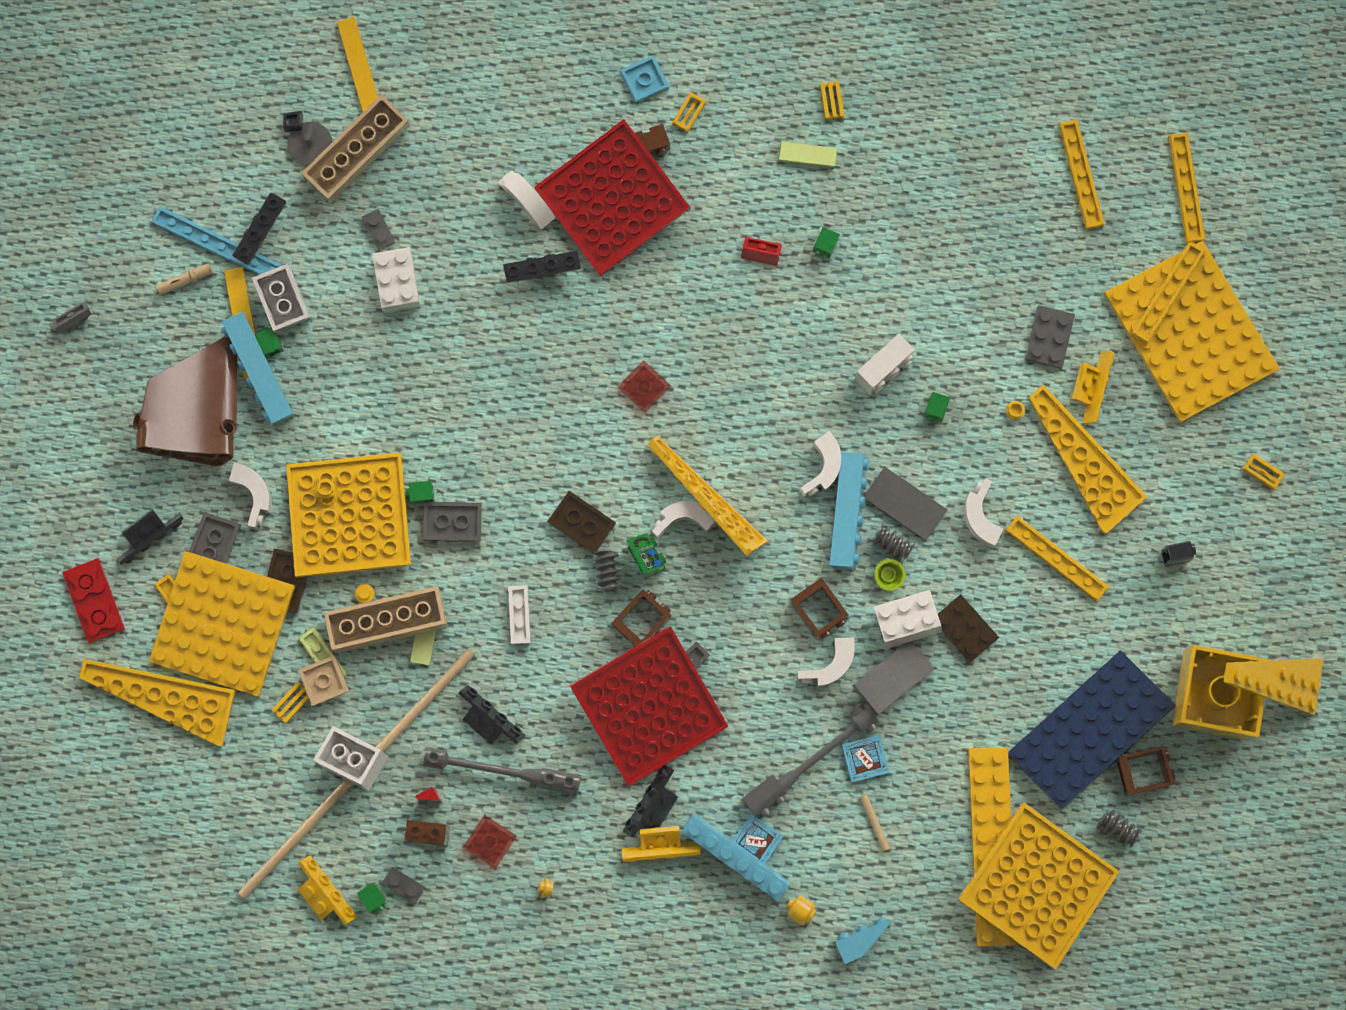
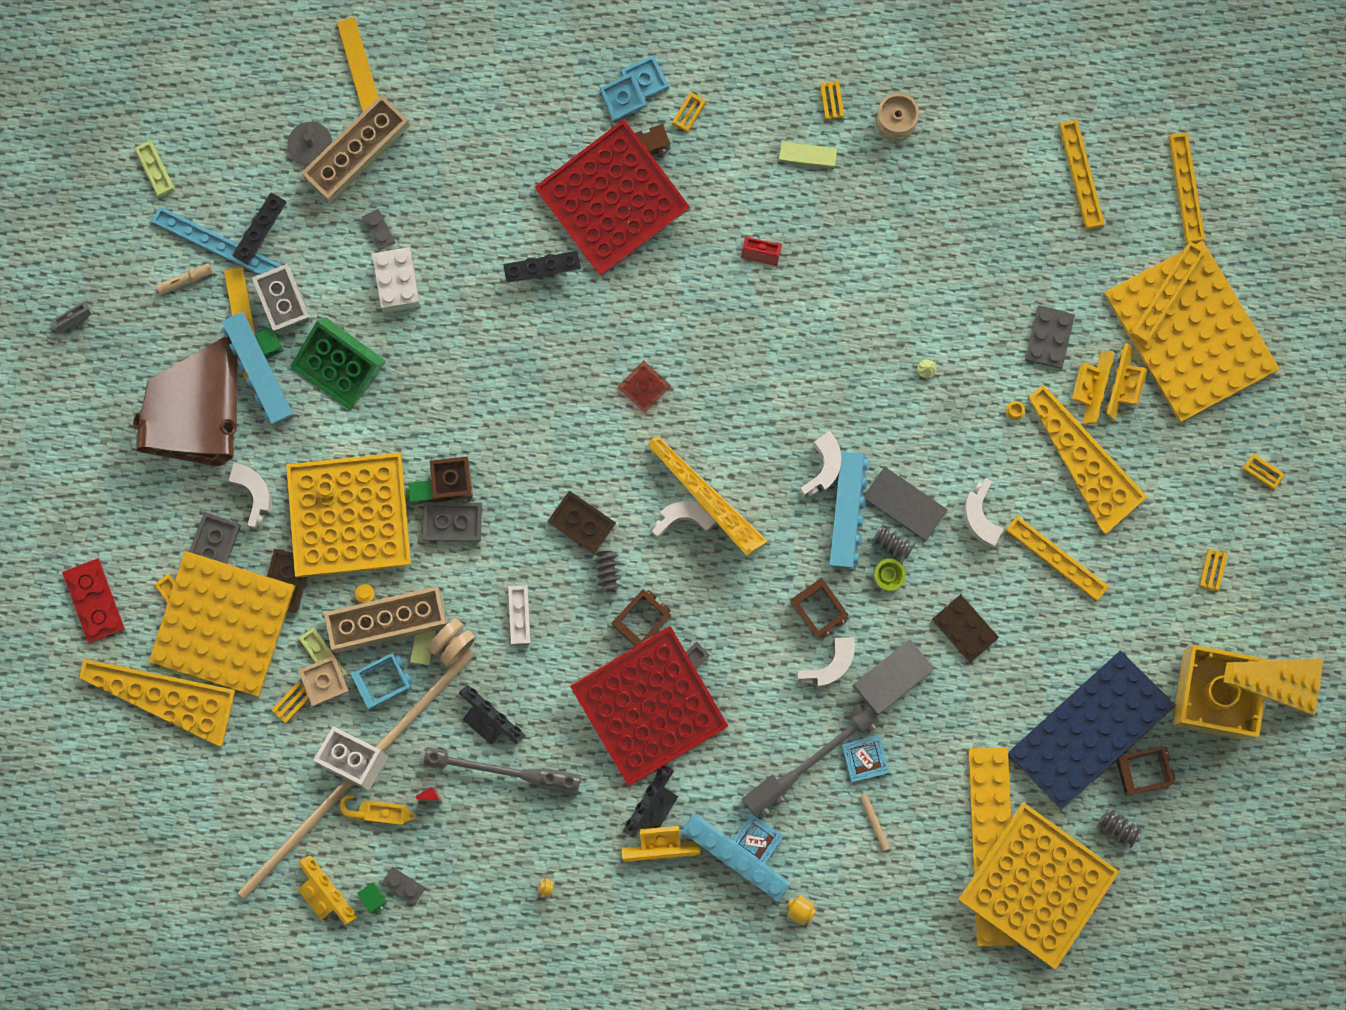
black bracket [117,509,184,565] -> none
black tile [283,111,303,132] -> none
reddish brown window [404,820,450,846] -> none
clear red plate [463,815,517,869] -> none
white arch [498,171,555,229] -> none
green slope [626,533,667,580] -> none
green brick [813,227,840,259] -> none
medium azure slope [834,917,891,964] -> none
white brick [855,334,915,395] -> none
white brick [874,590,942,649] -> none
green brick [924,391,950,423] -> none
black brick [1161,541,1196,567] -> none
none -> yellowish green tile [134,140,175,198]
none -> green slope [290,317,386,410]
none -> yellow plate [340,795,418,825]
none -> medium azure window [351,653,413,710]
none -> tan wheel [428,618,477,668]
none -> reddish brown brick [429,456,473,502]
none -> medium azure tile [600,72,648,122]
none -> tan wheel [876,93,919,141]
none -> yellowish green plate [917,359,936,378]
none -> yellow bracket [1106,344,1147,421]
none -> yellow tile [1199,549,1228,591]

